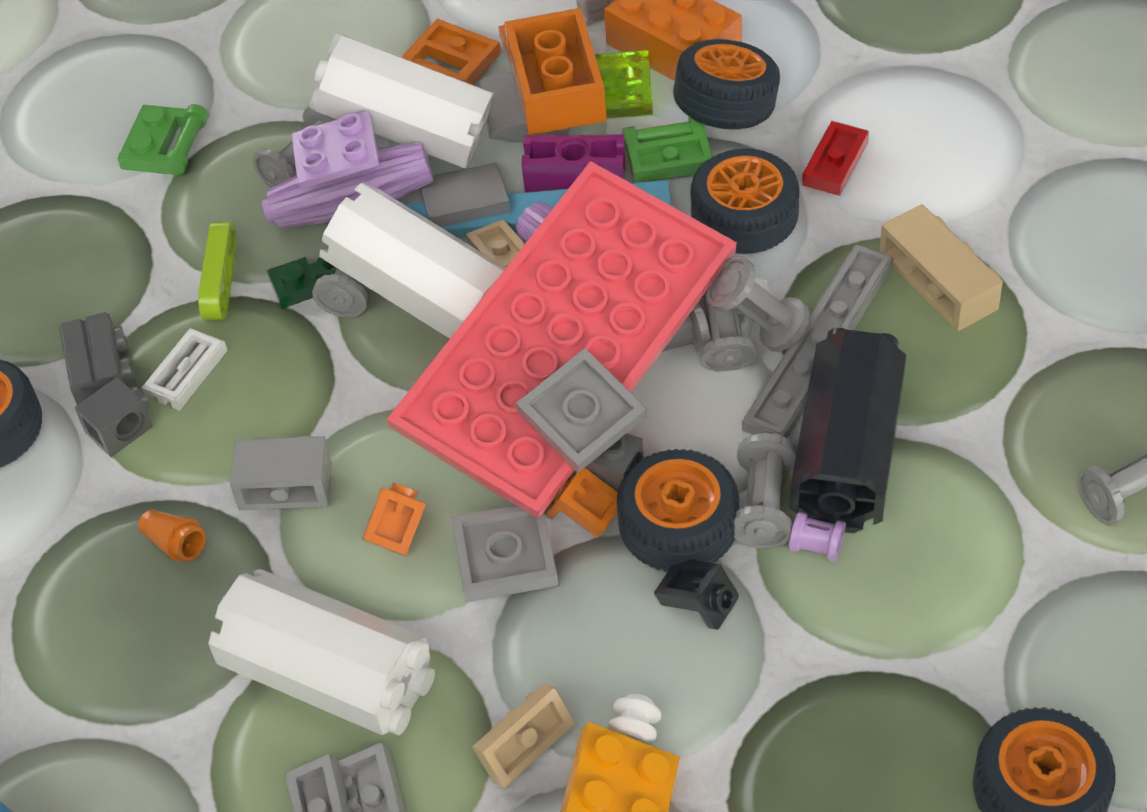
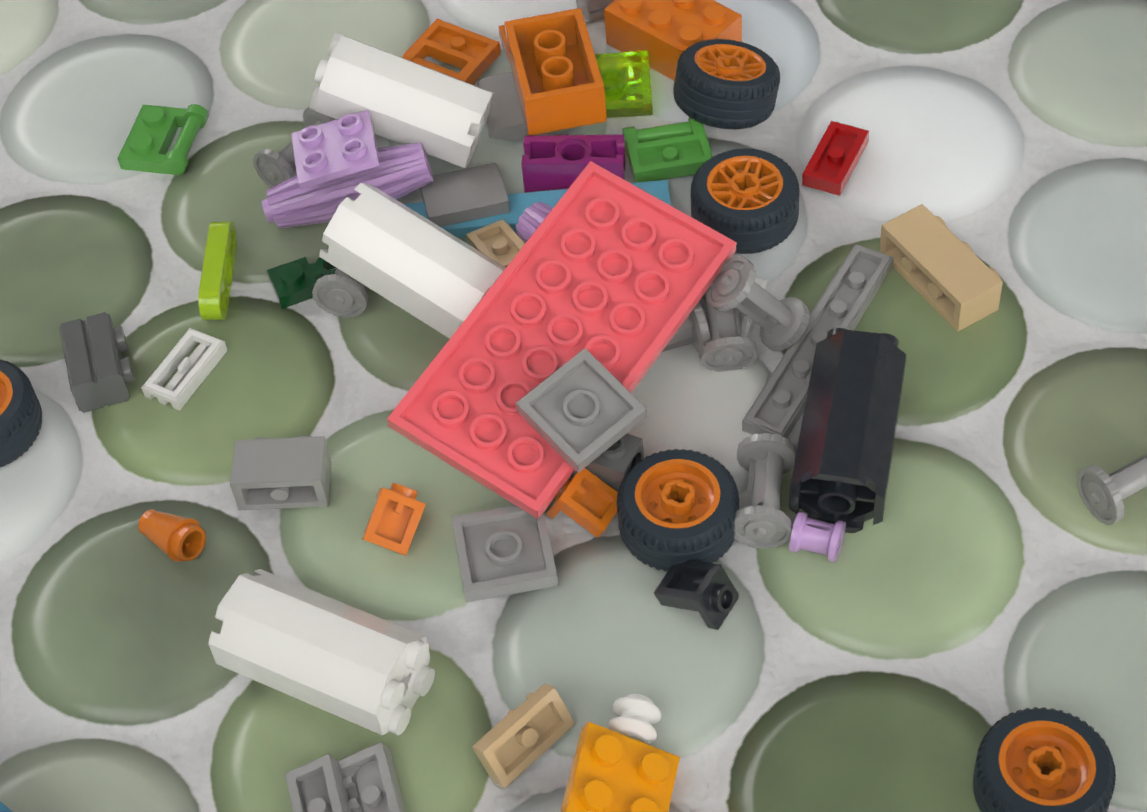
dark grey brick [75,377,152,457] -> none

